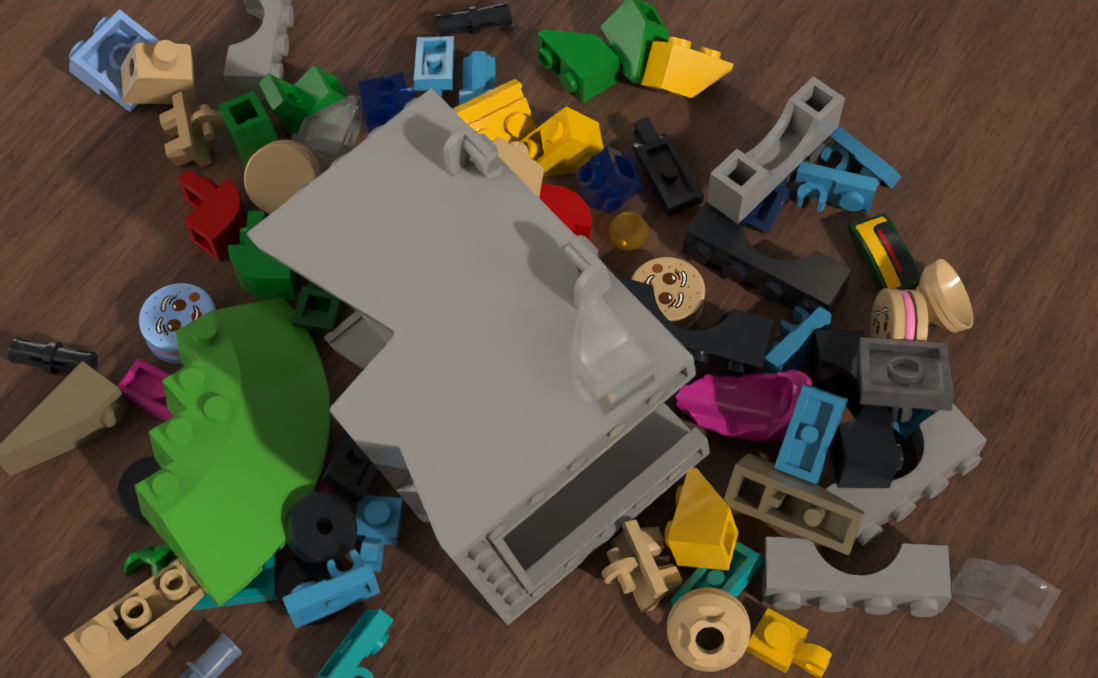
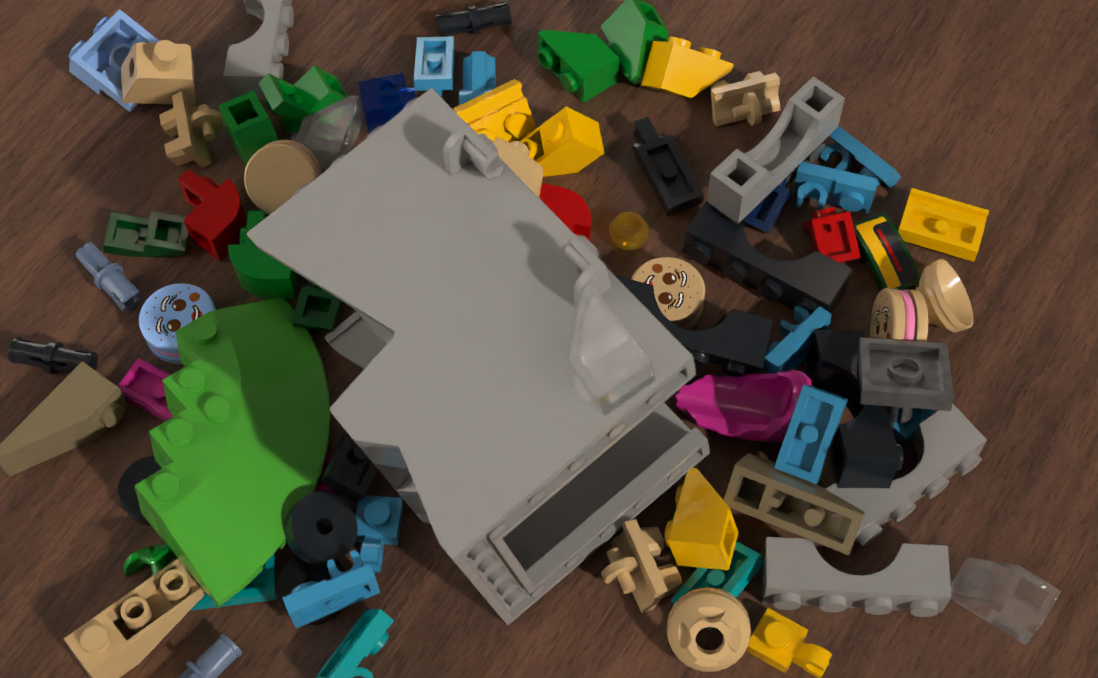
clear blue brick [574,146,644,214] -> none
none -> sand blue axle [76,242,143,311]
none -> dark green slope [103,211,189,258]
none -> tan hips [711,71,780,127]
none -> red bracket [803,207,861,263]
none -> yellow plate [898,188,989,262]

